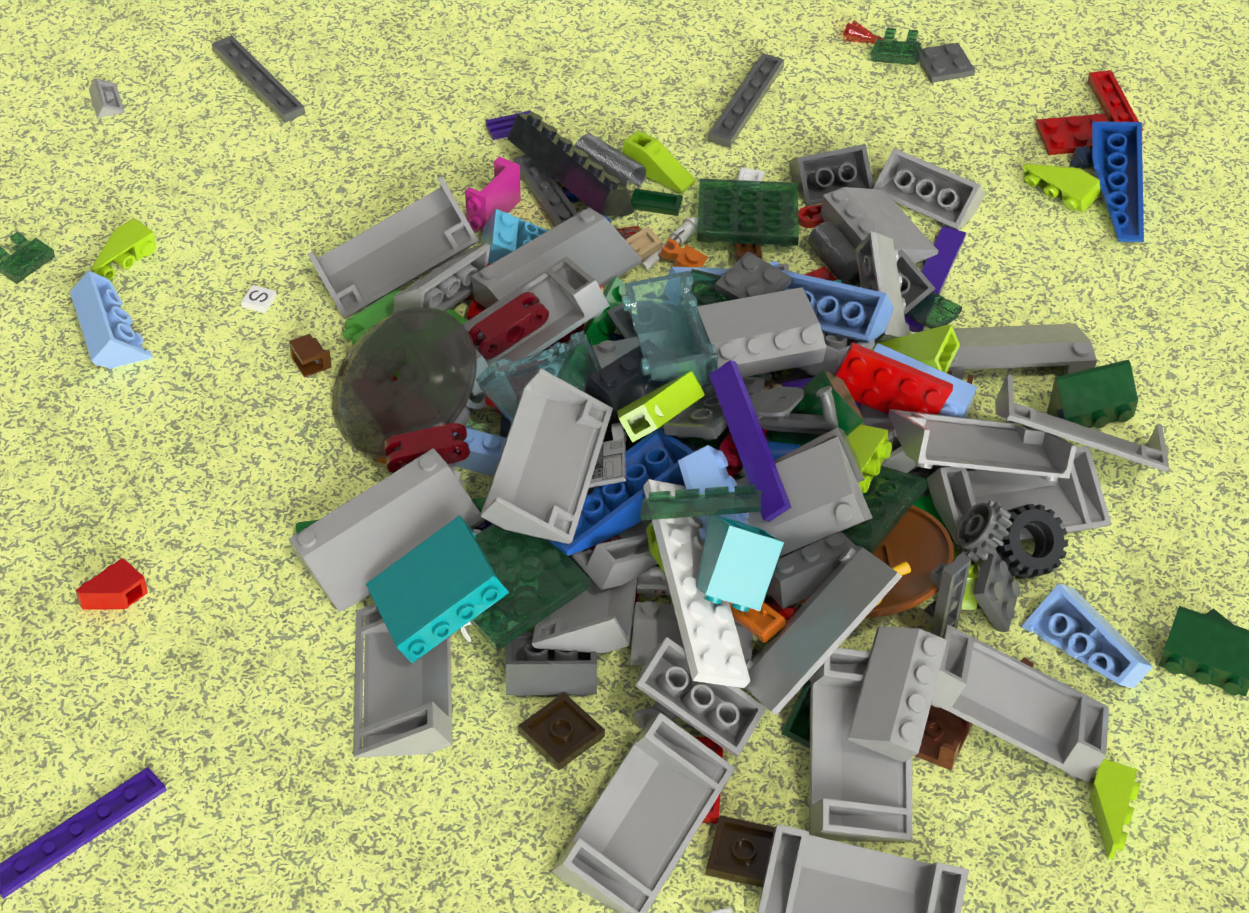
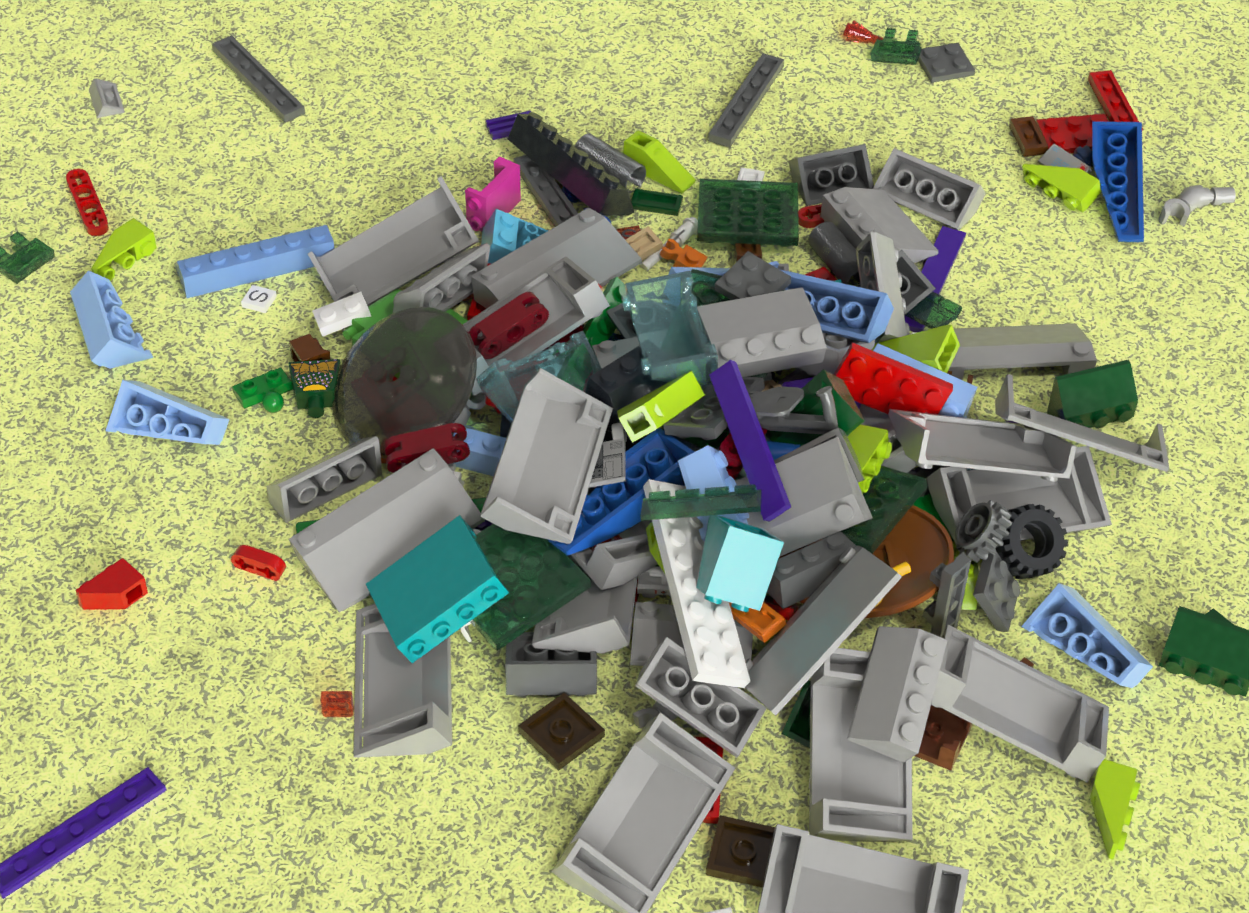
none -> red beam [66,169,109,236]
none -> light blue wedge [106,380,229,445]
none -> medium blue slope [174,225,335,298]
none -> red beam [231,545,286,581]
none -> green plate [232,367,293,413]
none -> light grey slope [266,436,382,523]
none -> dark green torso [289,359,342,418]
none -> white bracket [312,292,371,337]
none -> clear red tile [320,691,354,717]
none -> reddish brown plate [1009,116,1048,157]
none -> light grey tile [1038,144,1092,174]
none -> light grey piece [1159,185,1236,227]

